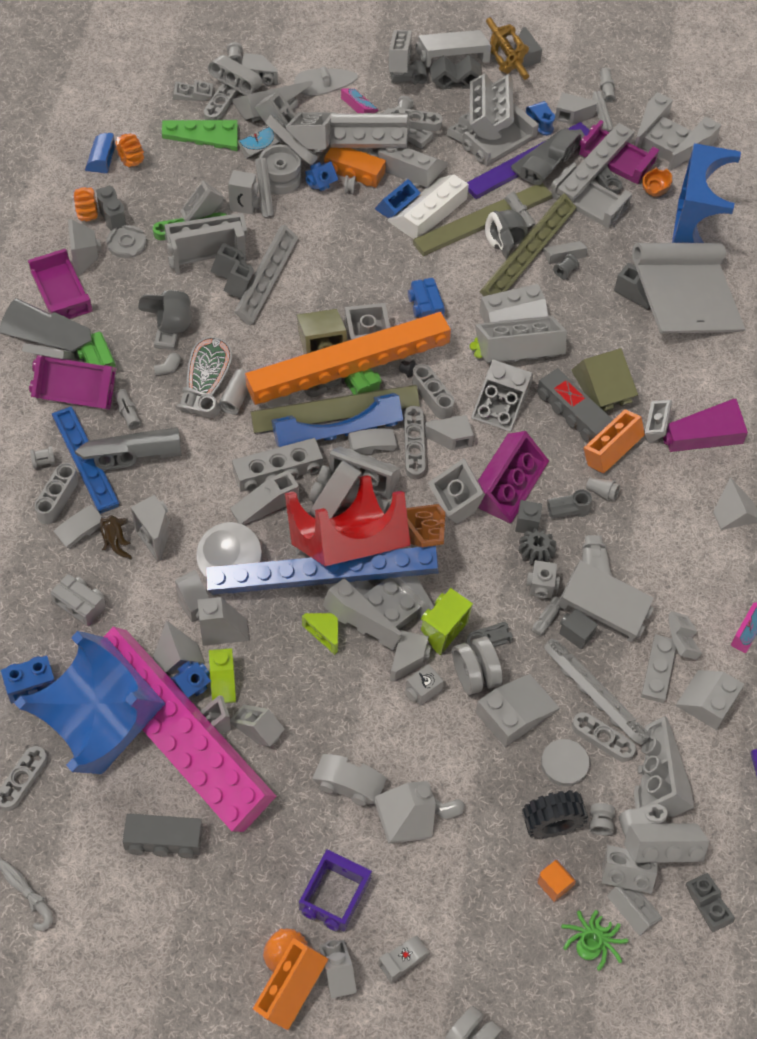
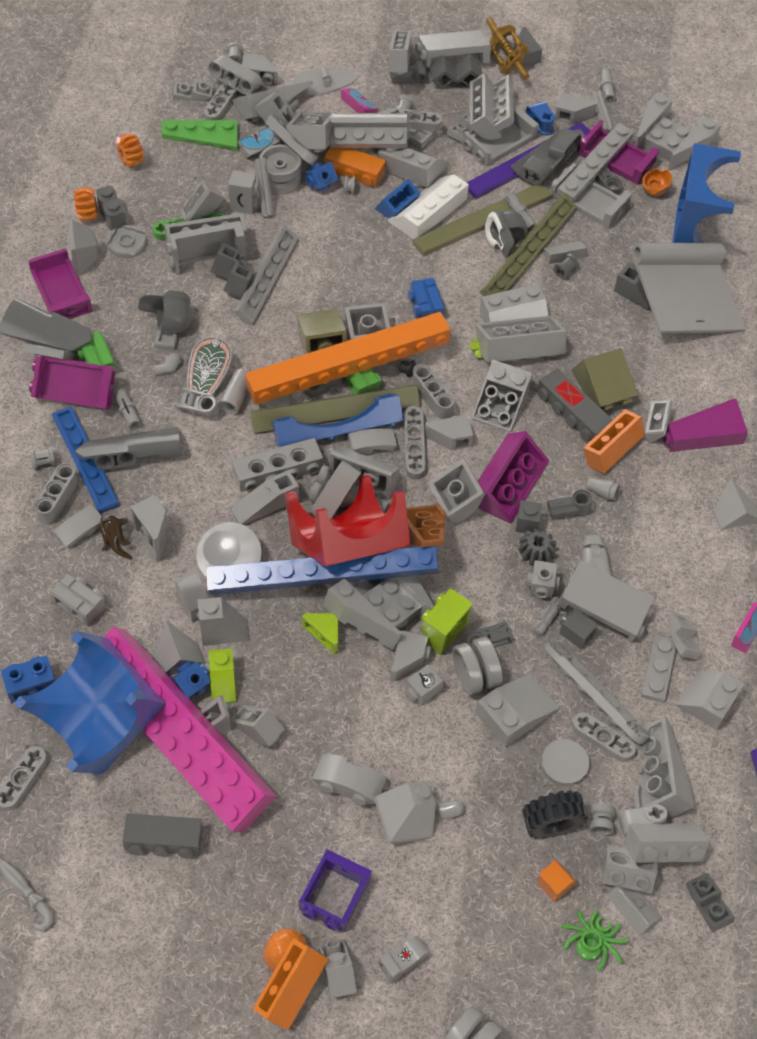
blue brick [85,133,116,174] -> none

